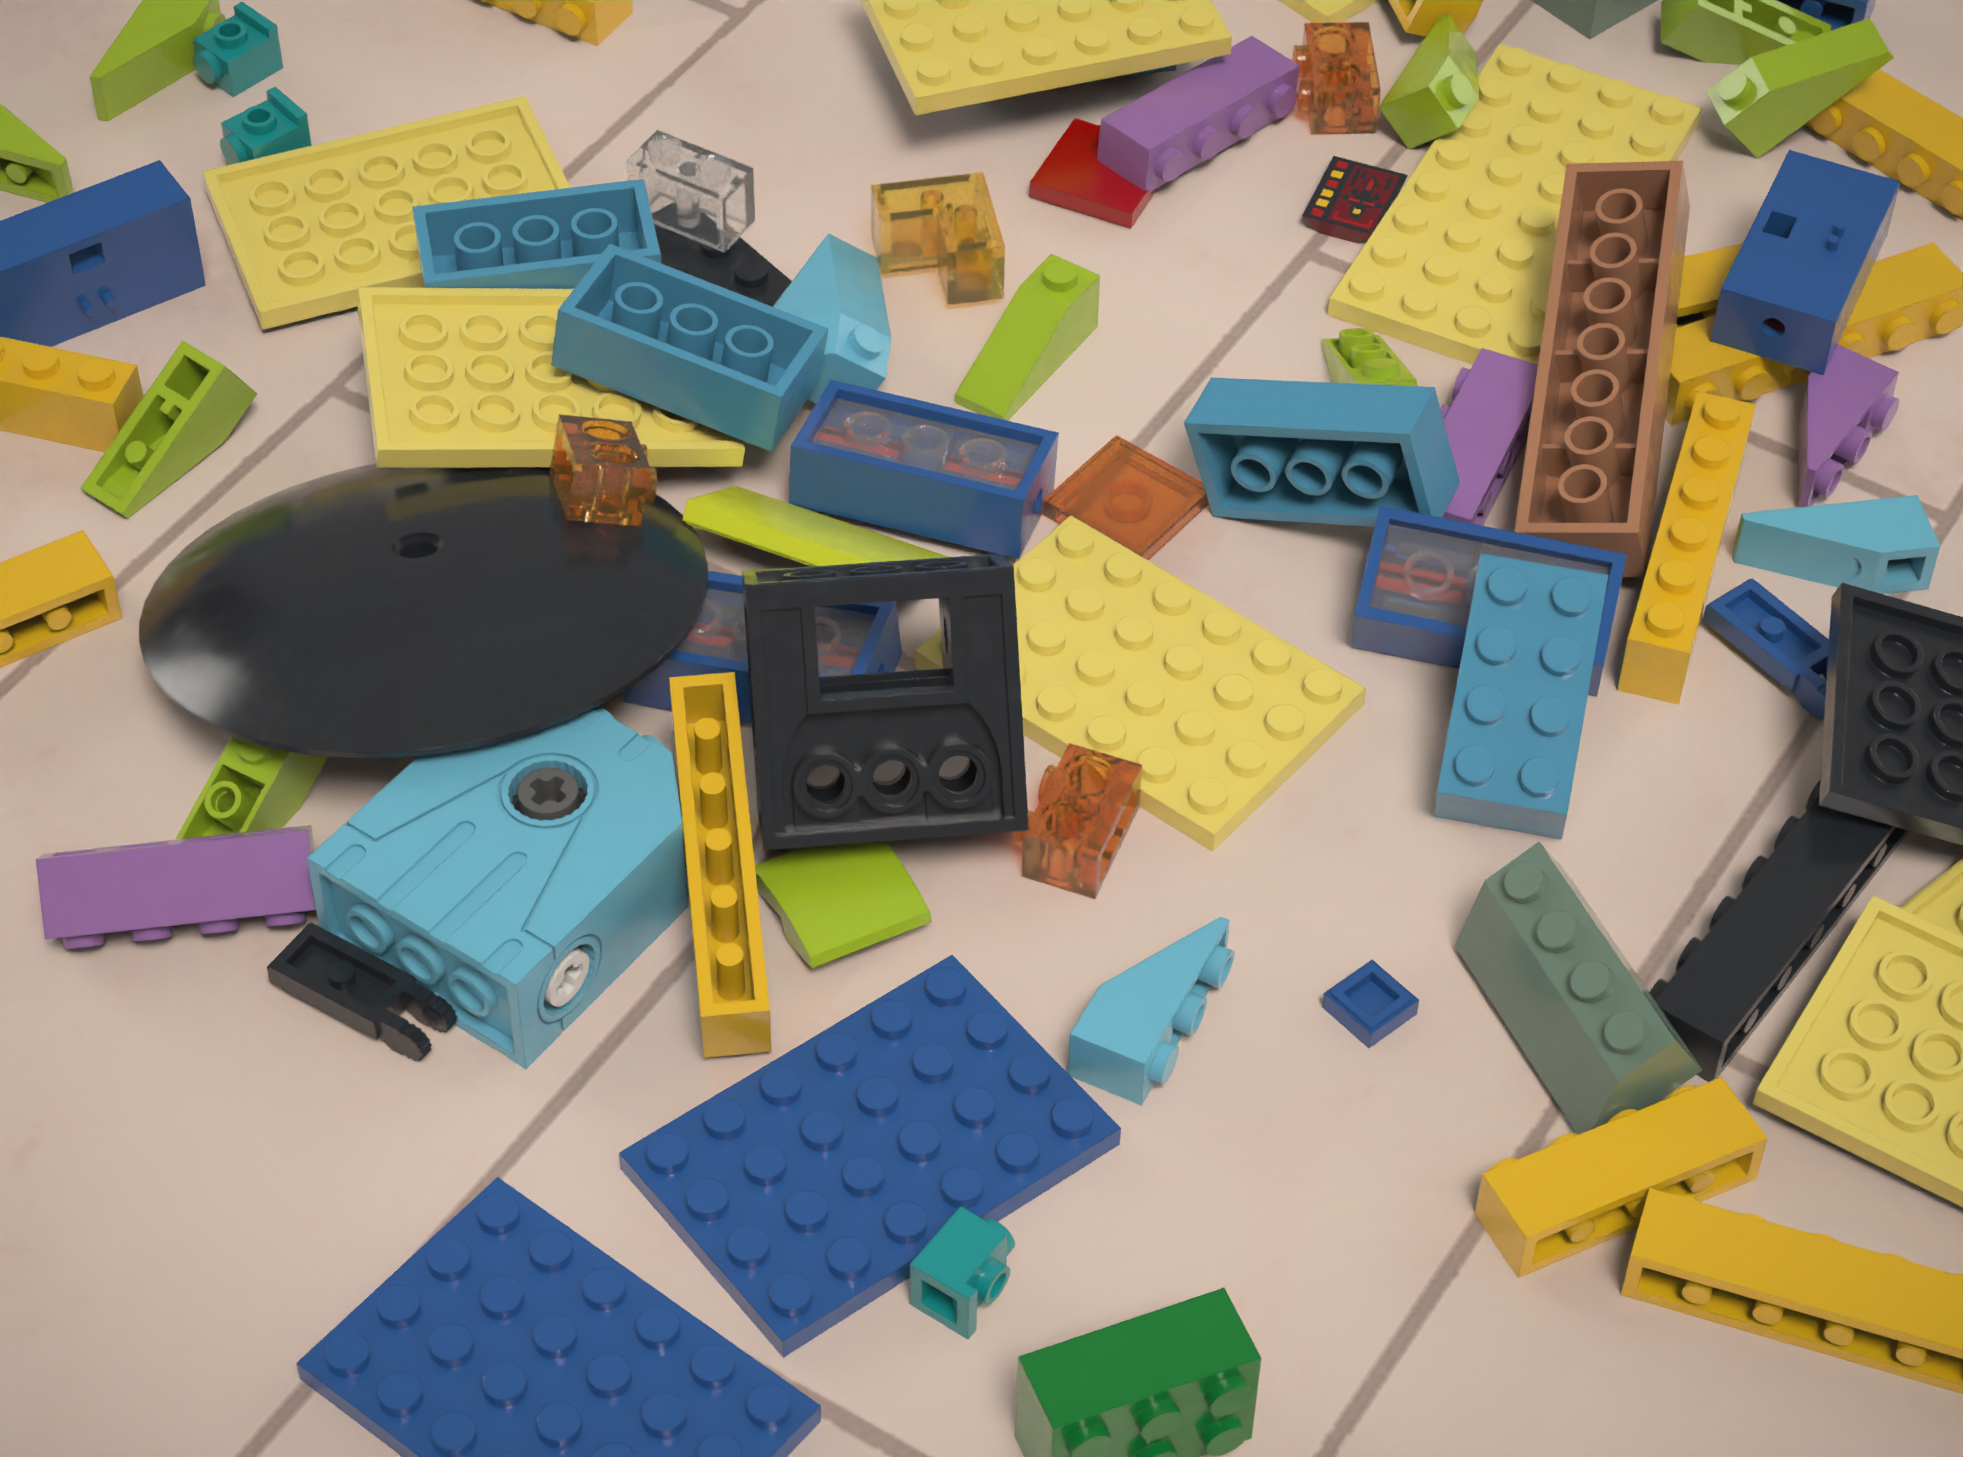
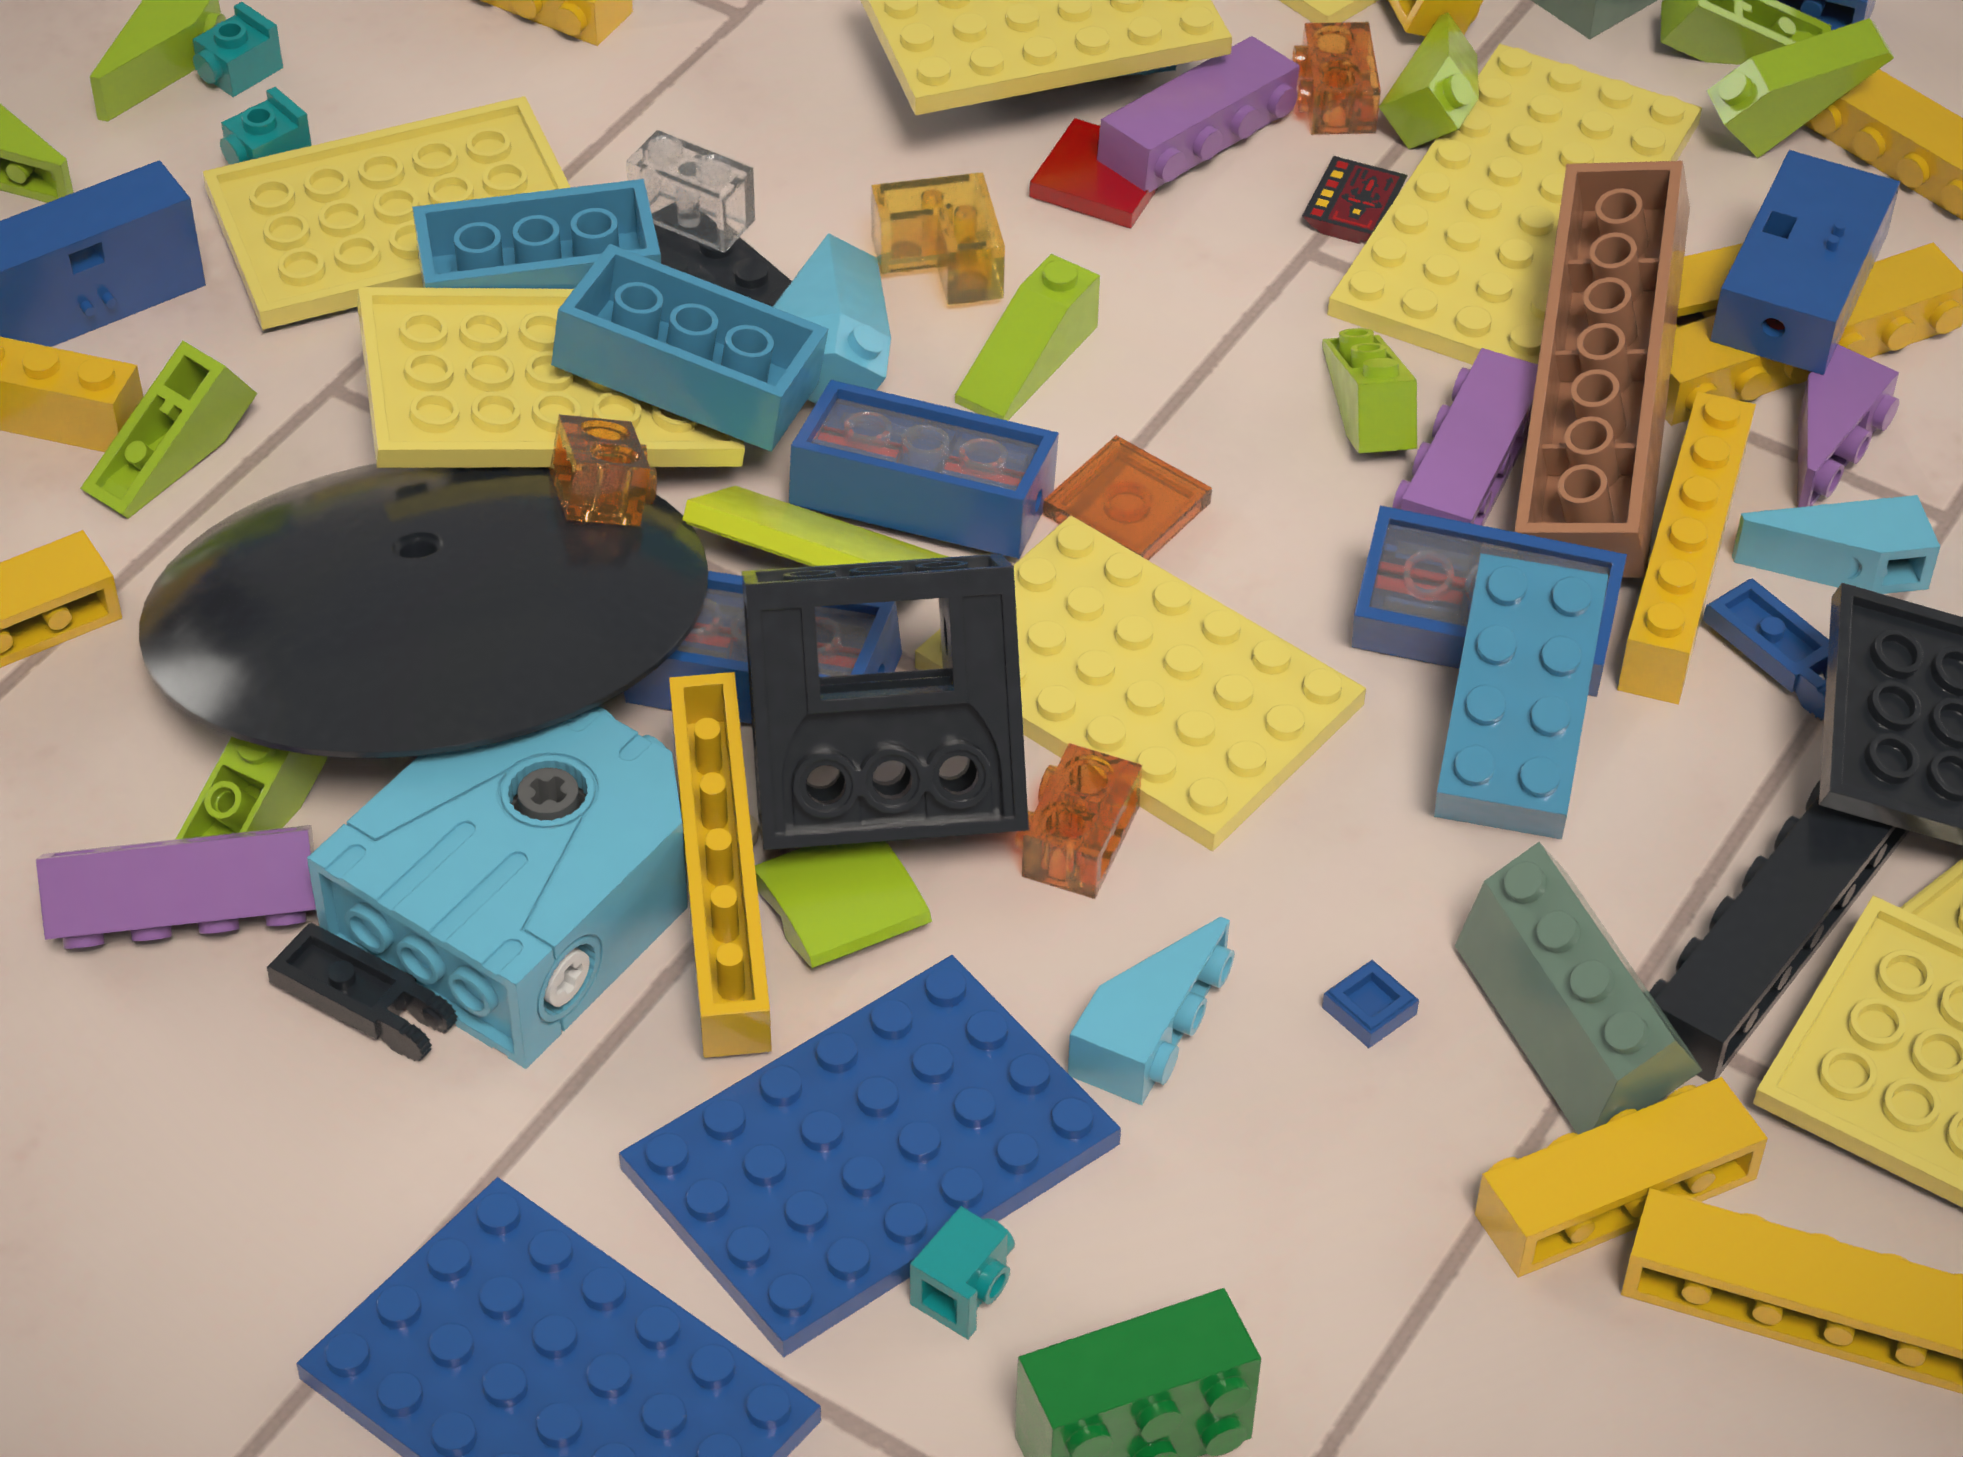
dark azure brick [1184,377,1460,527] -> none

